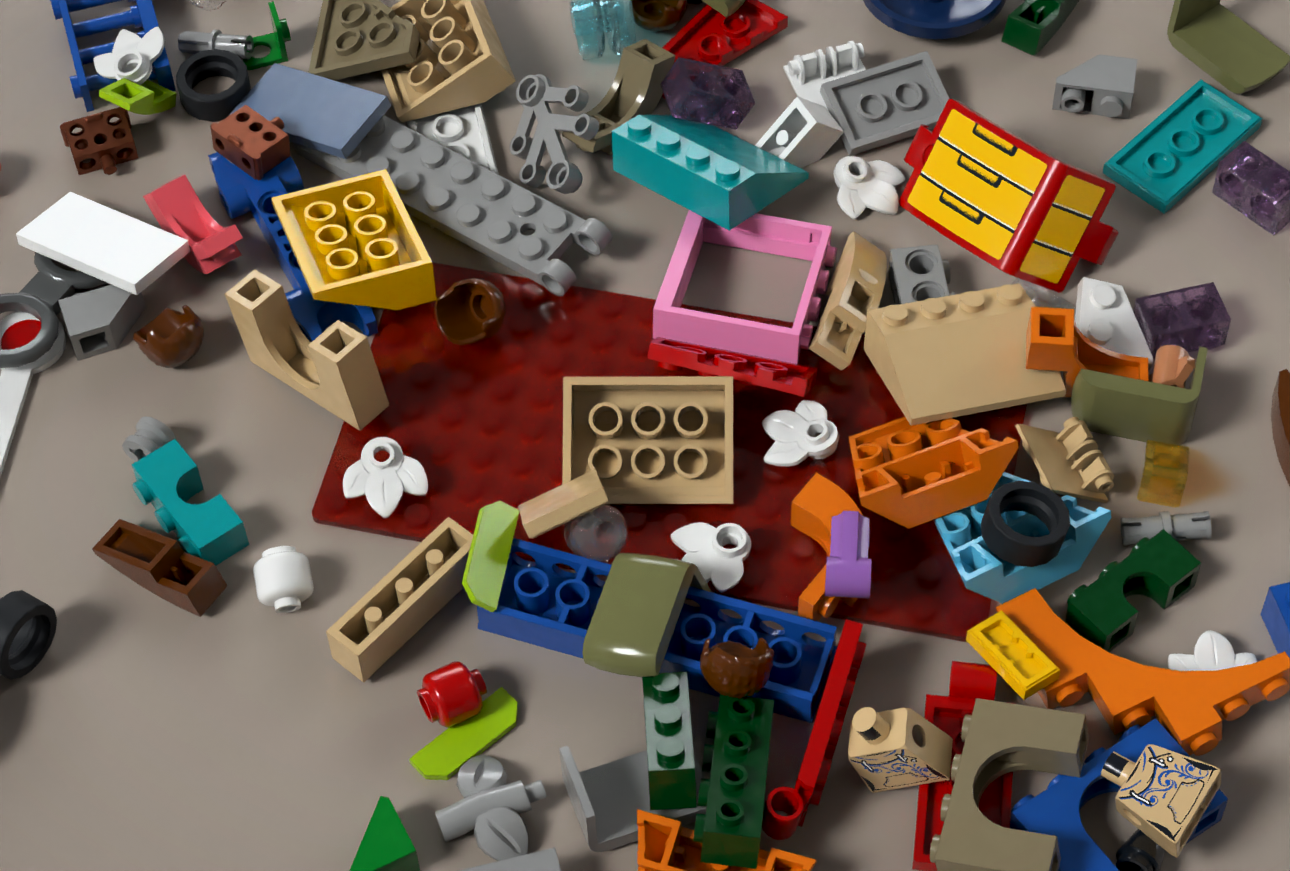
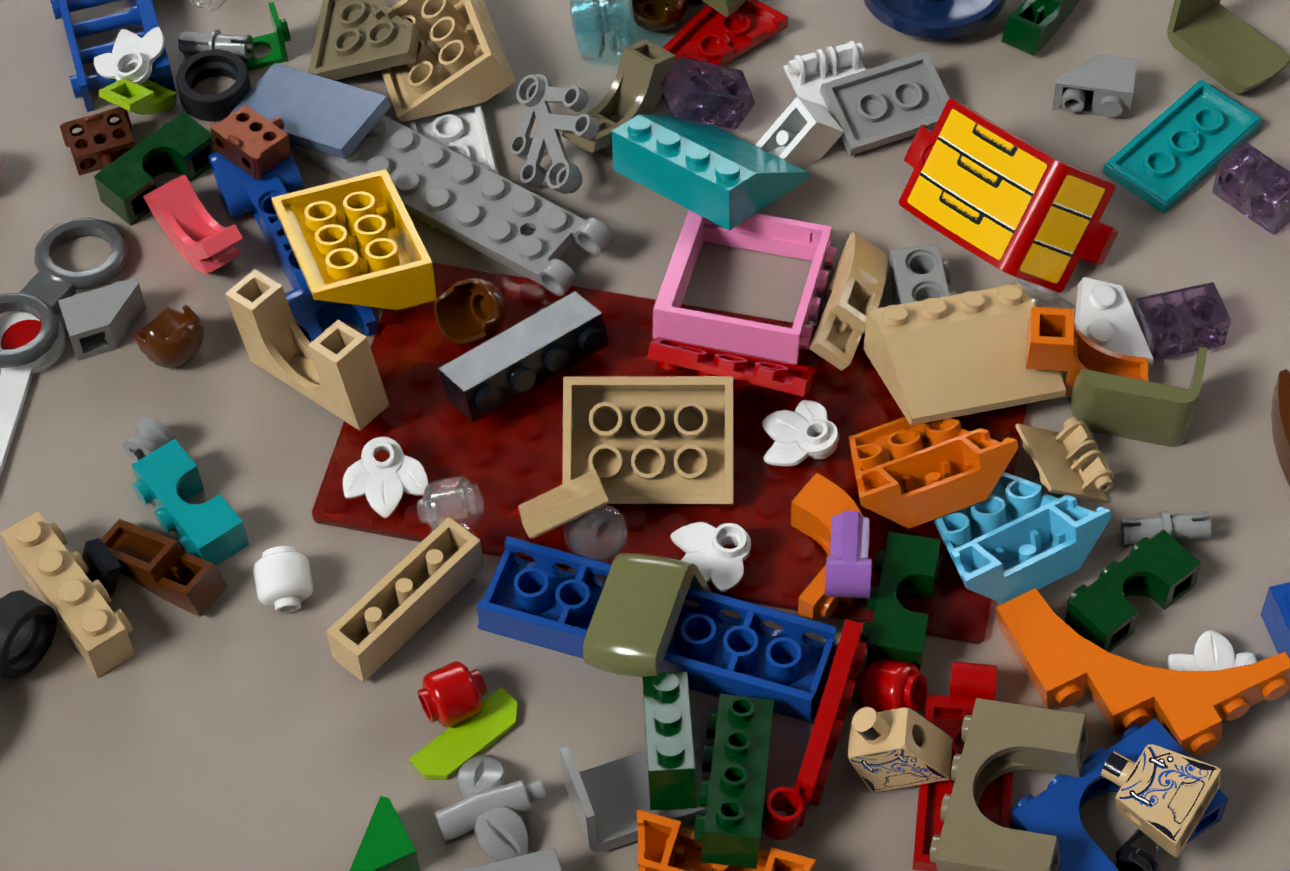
white tile [16,192,190,295] -> none
lime piece [462,500,520,612] -> none
reddish brown hair [700,638,774,699] -> none
white plate [834,156,905,220] -> none
yellow plate [966,610,1060,700] -> none
black tyre [981,481,1070,567] -> none
clear yellow slope [1137,440,1189,507] -> none
nougat piece [1148,345,1195,388] -> none
none -> tan brick [0,511,135,678]
none -> black tile [82,538,121,598]
none -> dark green arch [94,111,217,226]
none -> clear head [417,476,484,531]
none -> black brick [438,291,609,423]
none -> red head [857,658,927,712]
none -> dark green arch [861,531,941,670]

